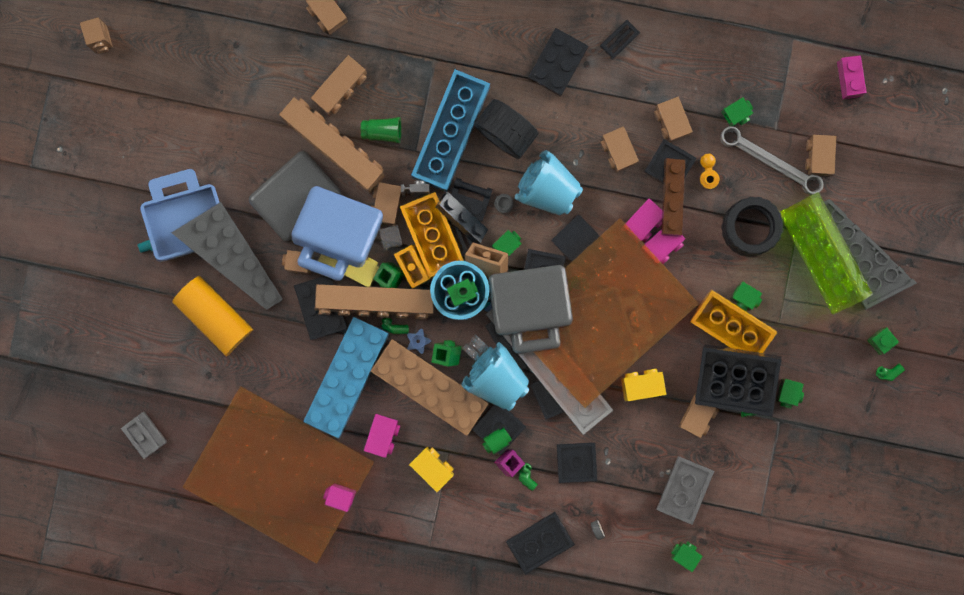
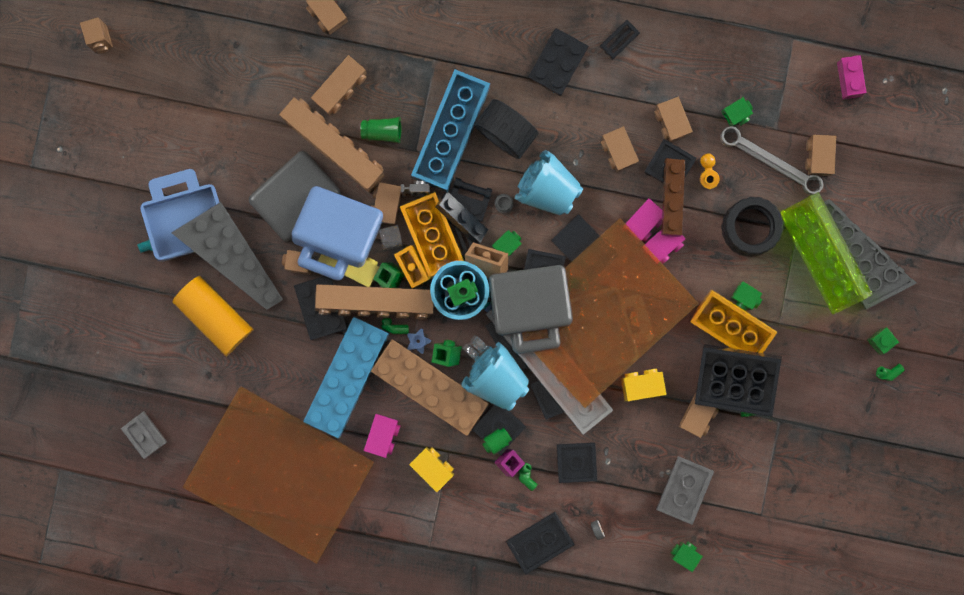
dark pink brick [323,484,356,512] -> none
green brick [776,379,804,409] -> none

